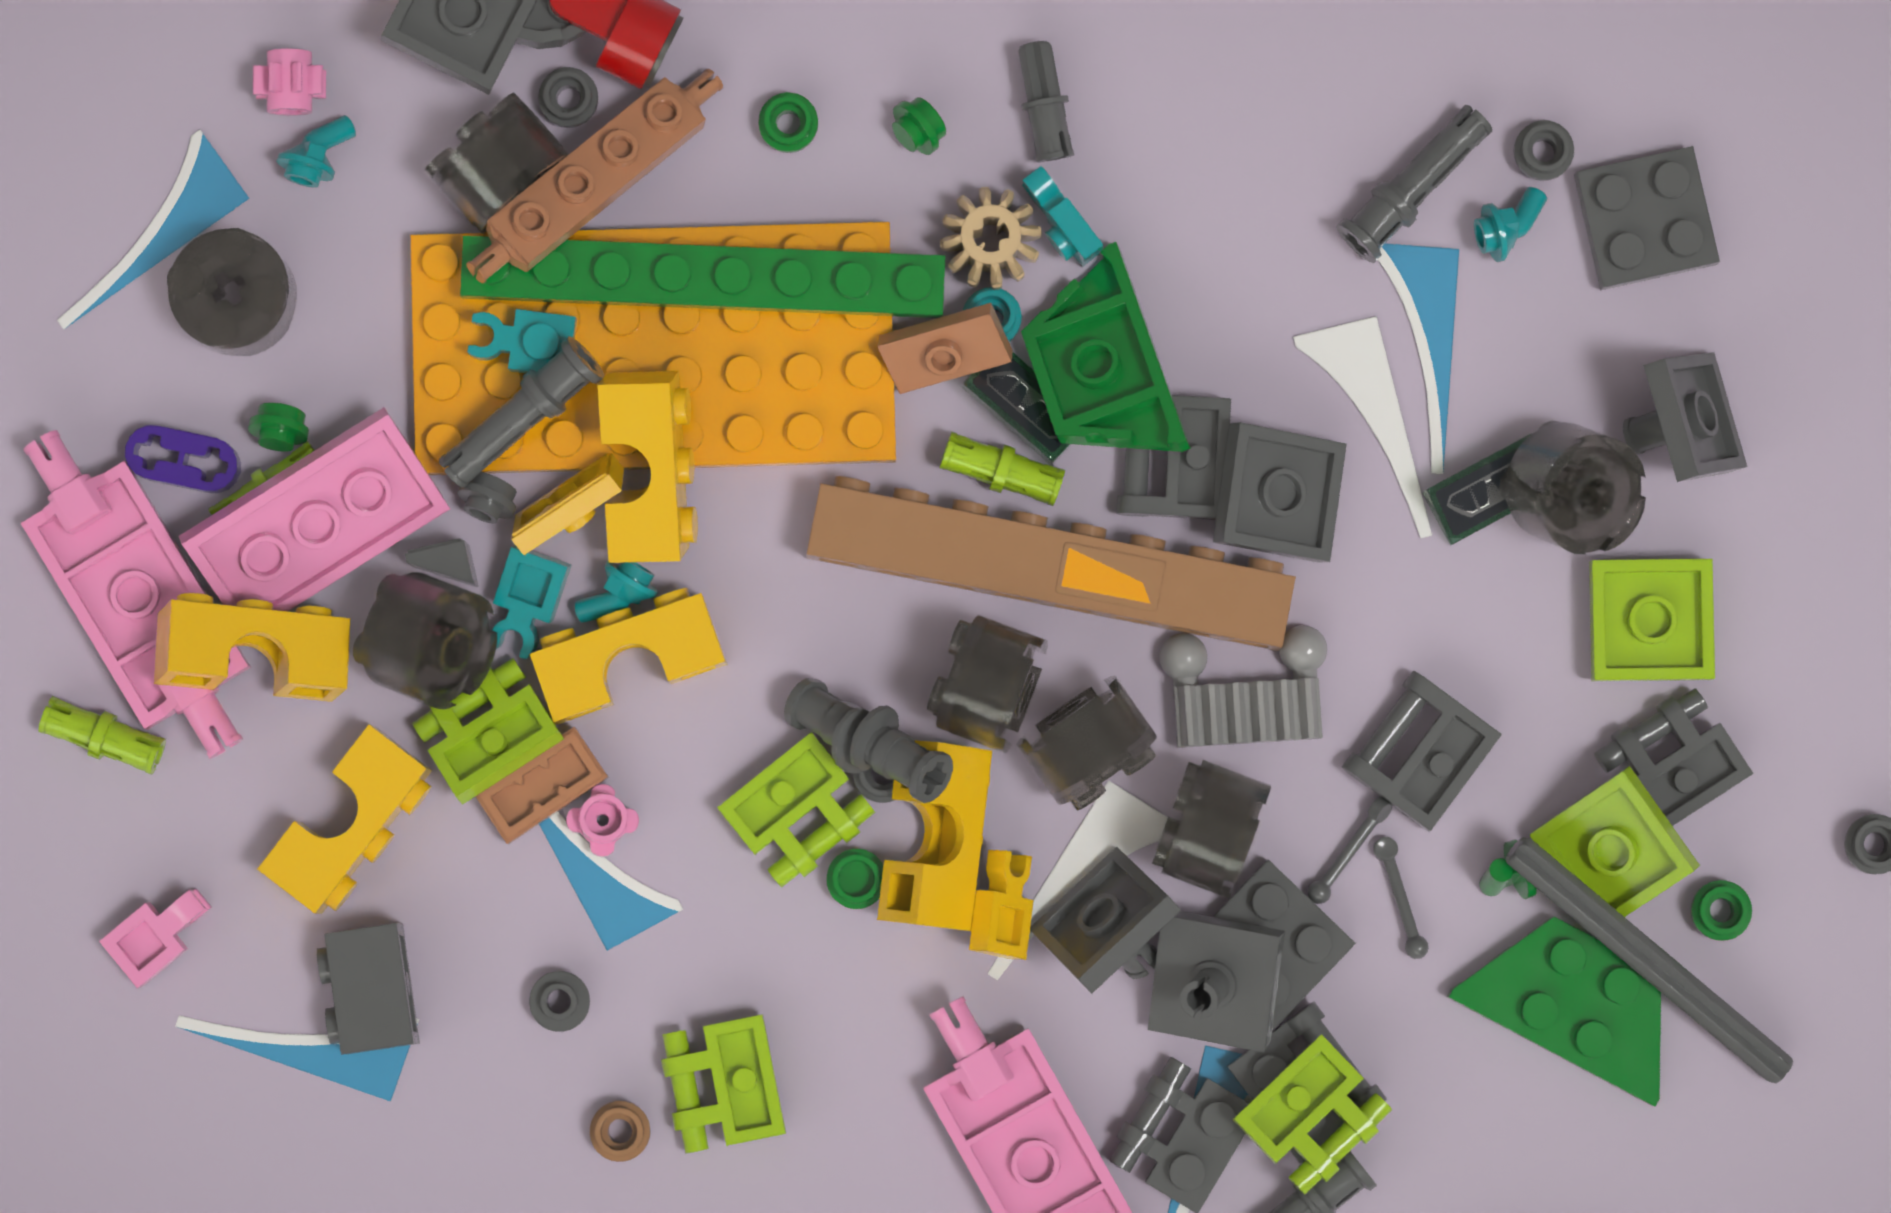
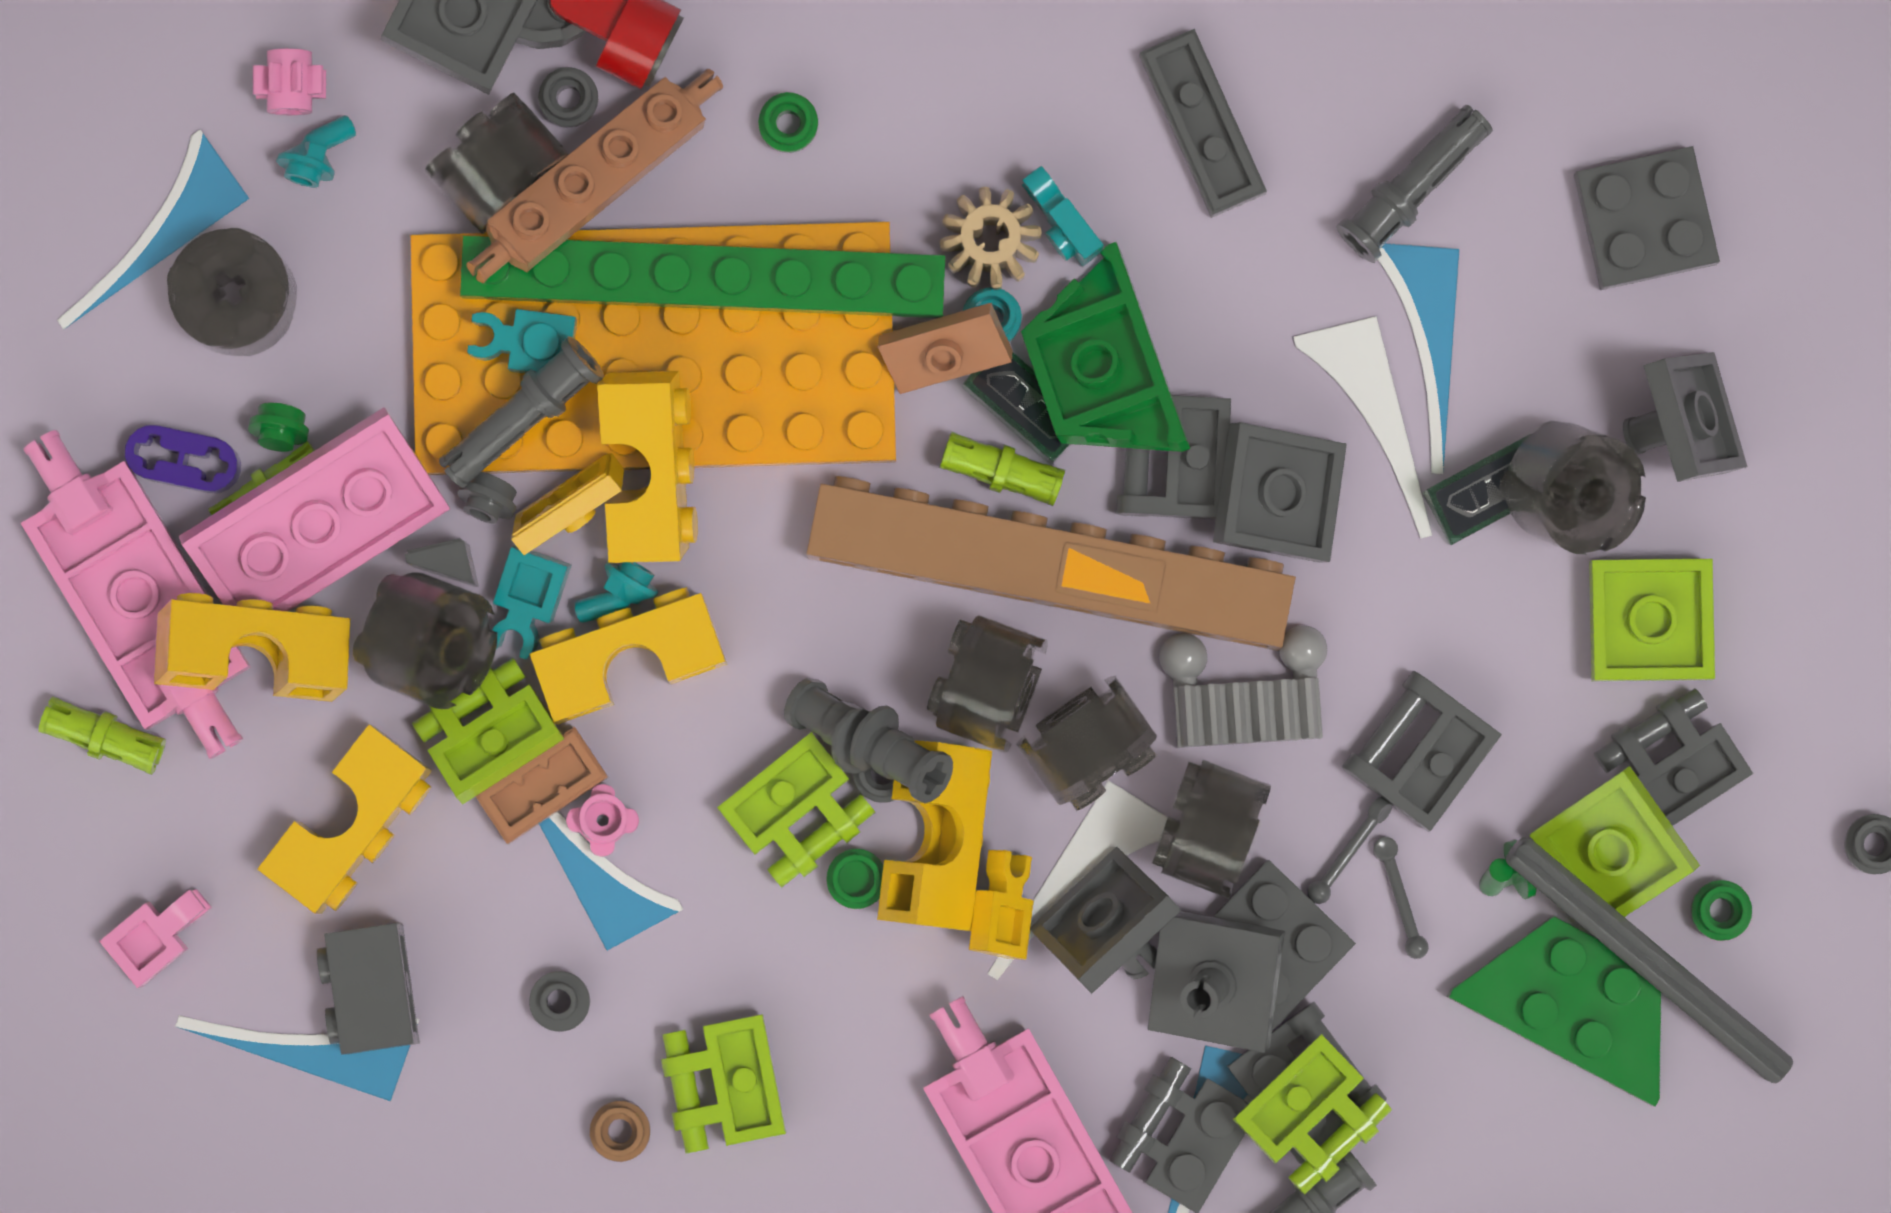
green plate [892,97,946,155] -> none
dark grey axle [1018,41,1074,163] -> none
teal plate [1474,187,1547,262] -> none
dark grey plate [1514,120,1574,181] -> none
none -> dark grey tile [1139,29,1267,218]

